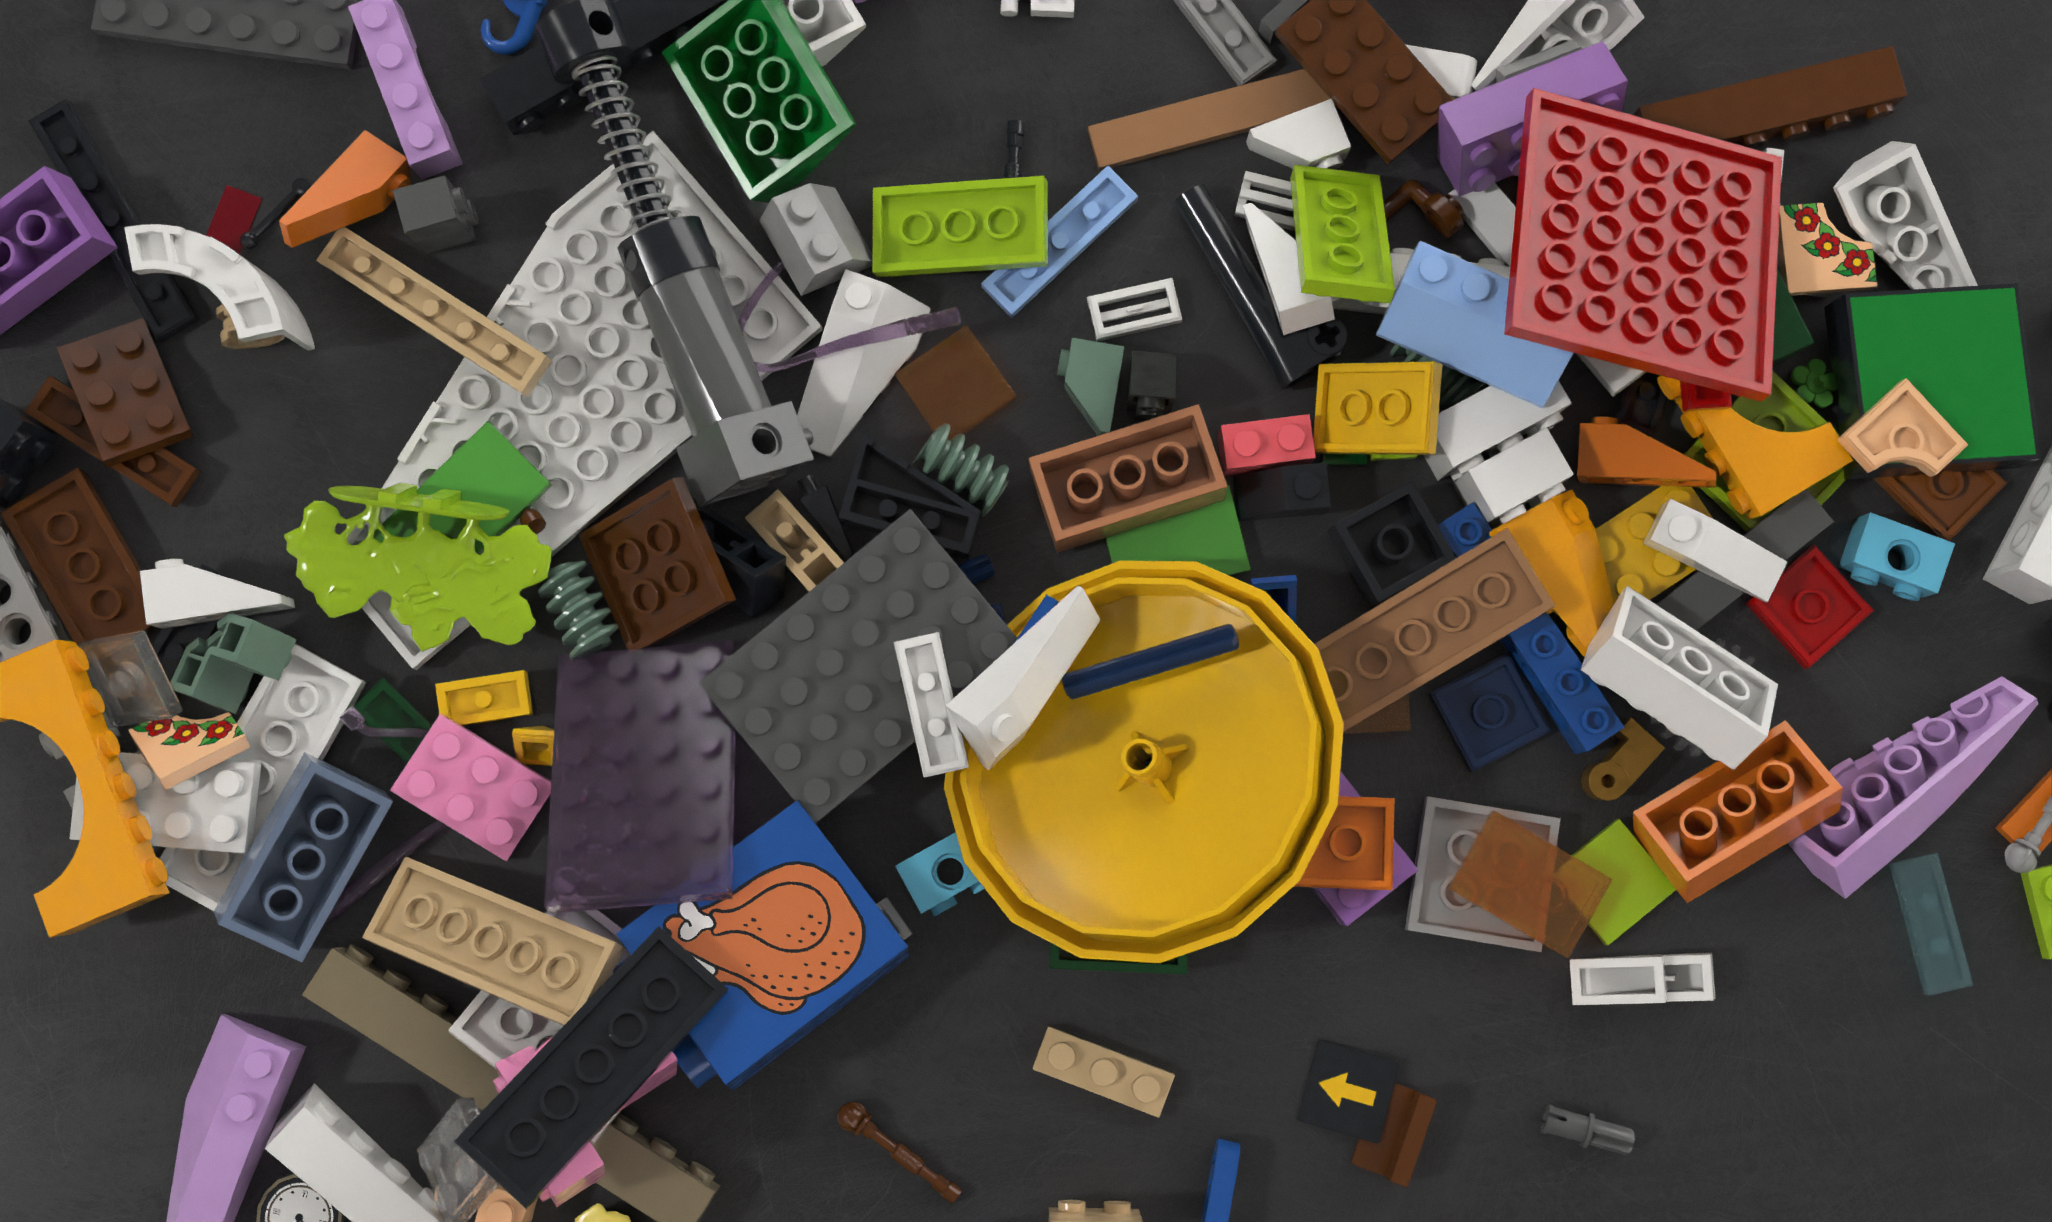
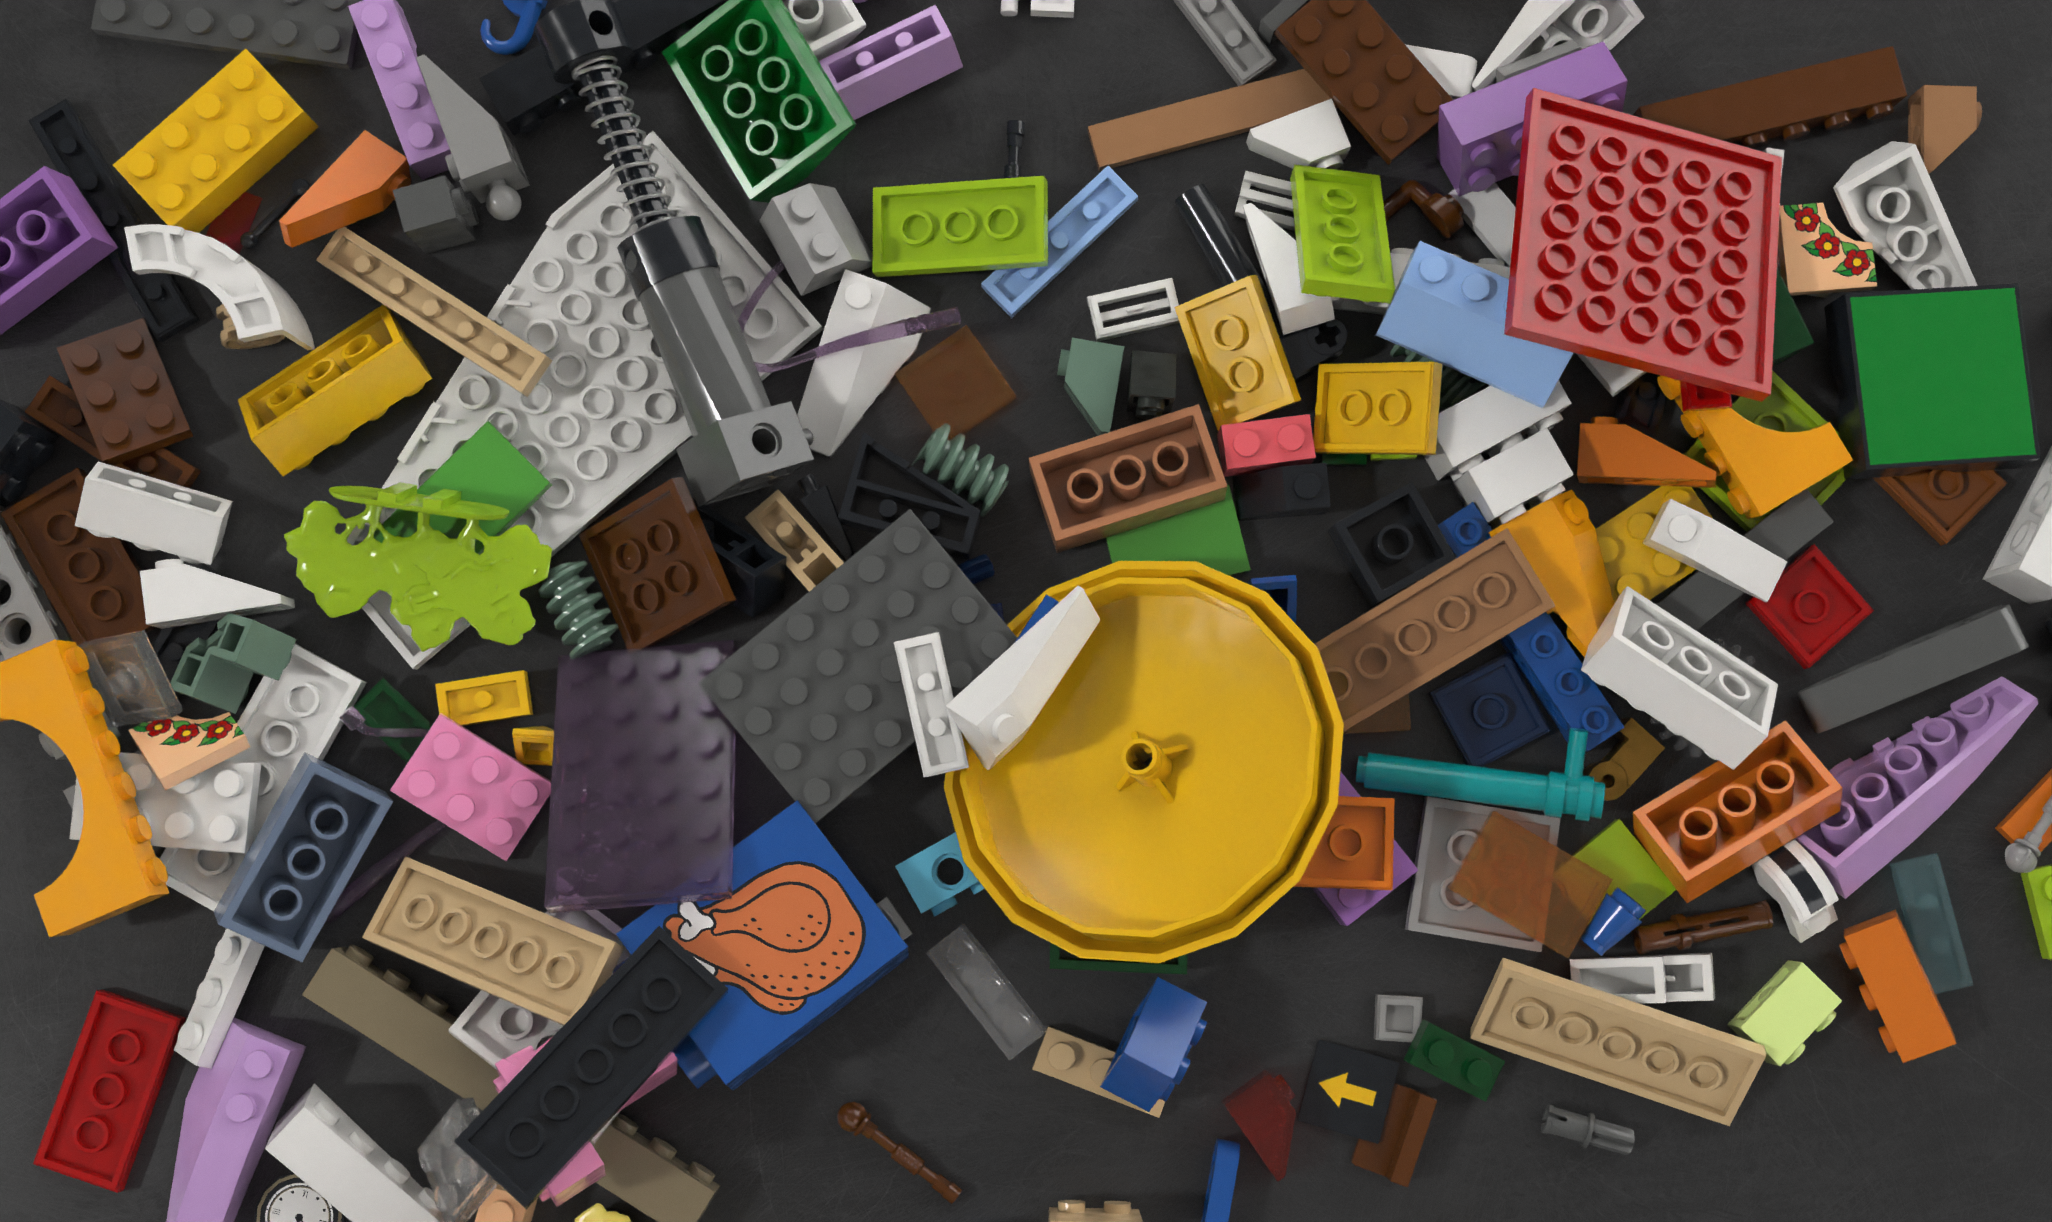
reddish brown piece [520,509,546,534] -> none
dark blue axle [1062,624,1239,699] -> none
bright green plant [1791,359,1838,408] -> none
light nougat tile [1837,378,1968,477] -> none
medium azure brick [1839,512,1955,601] -> none
none -> red tile [33,989,186,1193]
none -> white brick [75,461,233,565]
none -> yellow brick [113,49,319,233]
none -> white plate [174,928,265,1069]
none -> yellow slope [238,305,432,477]
none -> light grey slope [416,54,530,221]
none -> lavender brick [819,5,963,120]
none -> clear plate [926,923,1047,1061]
none -> blue brick [1100,977,1207,1112]
none -> yellow plate [1174,275,1301,431]
none -> clear red slope [1221,1070,1296,1181]
none -> teal cylinder [1356,728,1605,822]
none -> light grey tile [1374,994,1423,1042]
none -> dark green plate [1403,1020,1505,1102]
none -> tan plate [1470,958,1766,1126]
none -> blue cone [1580,887,1647,956]
none -> reddish brown pin [1632,900,1773,955]
none -> yellowish green brick [1727,960,1842,1066]
none -> white brick [1752,839,1839,943]
none -> dark grey beam [1797,605,2029,734]
none -> orange brick [1839,909,1956,1063]
none -> medium nougat slope [1908,85,1982,174]

